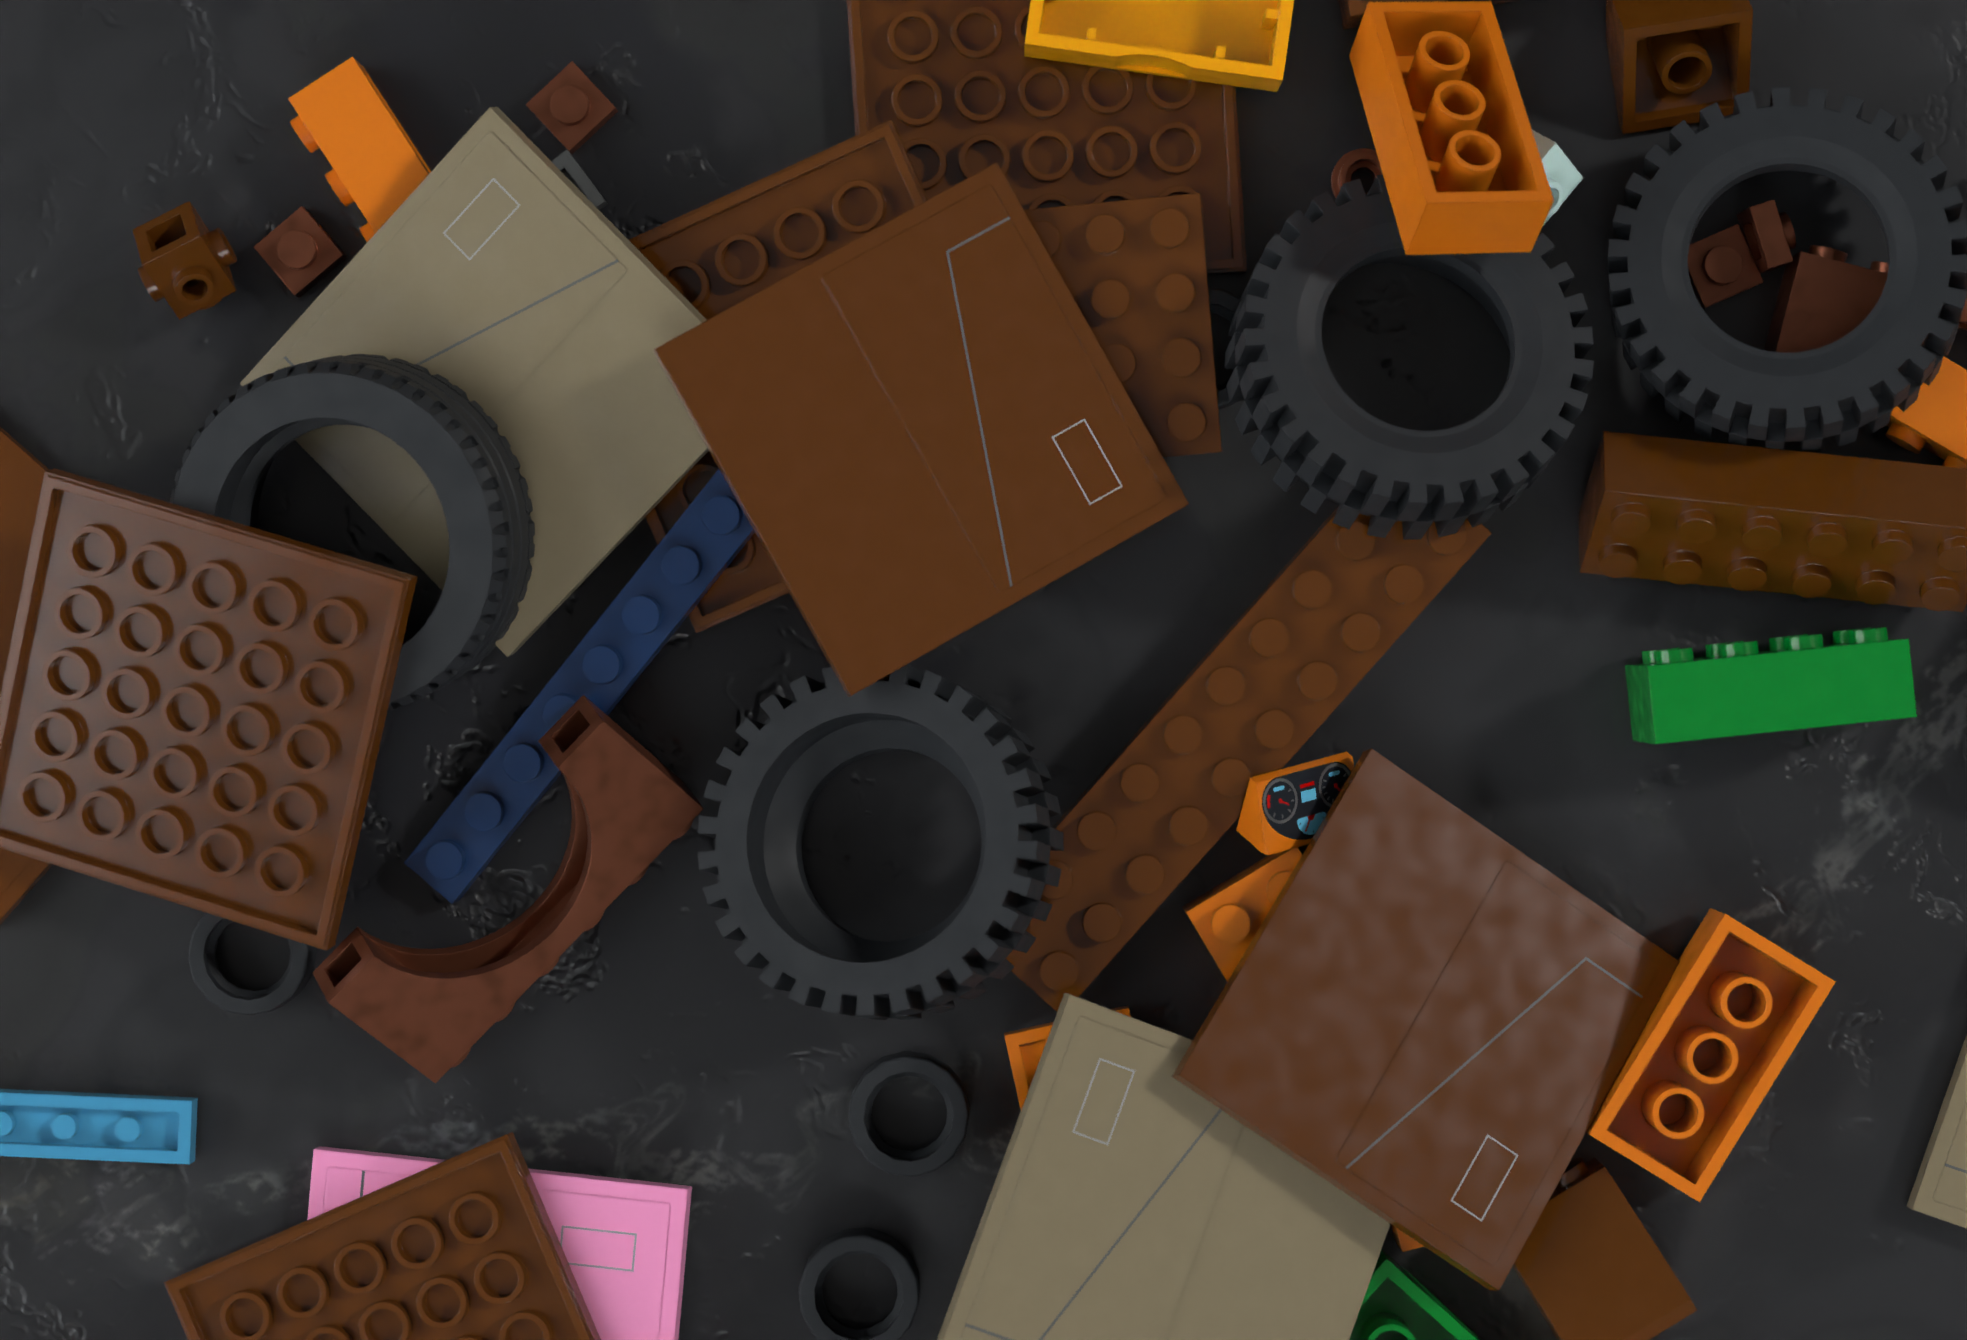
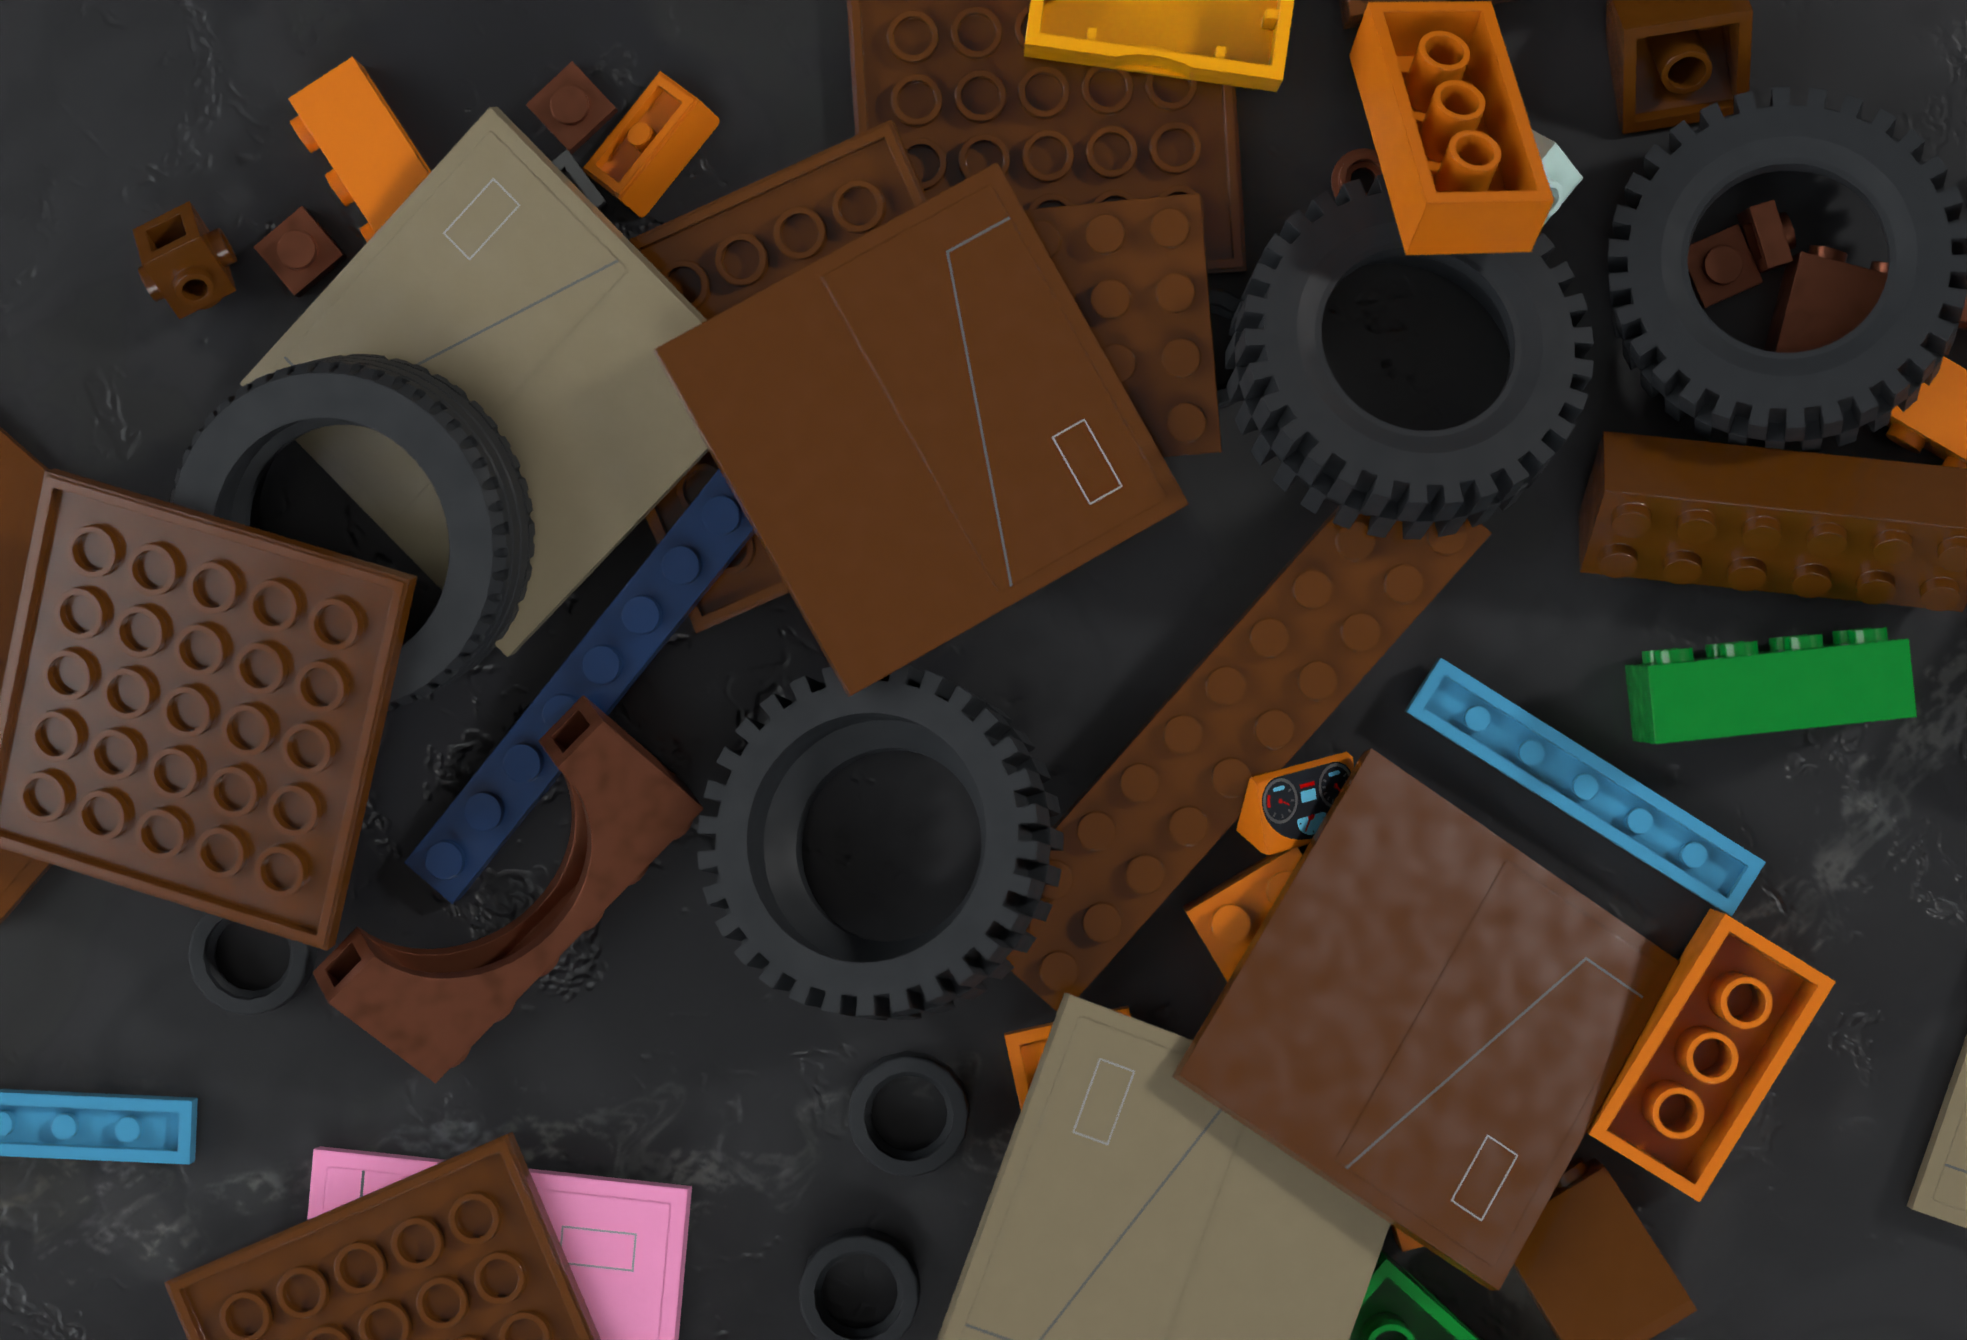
none -> orange slope [582,71,720,218]
none -> dark azure plate [1404,658,1766,916]

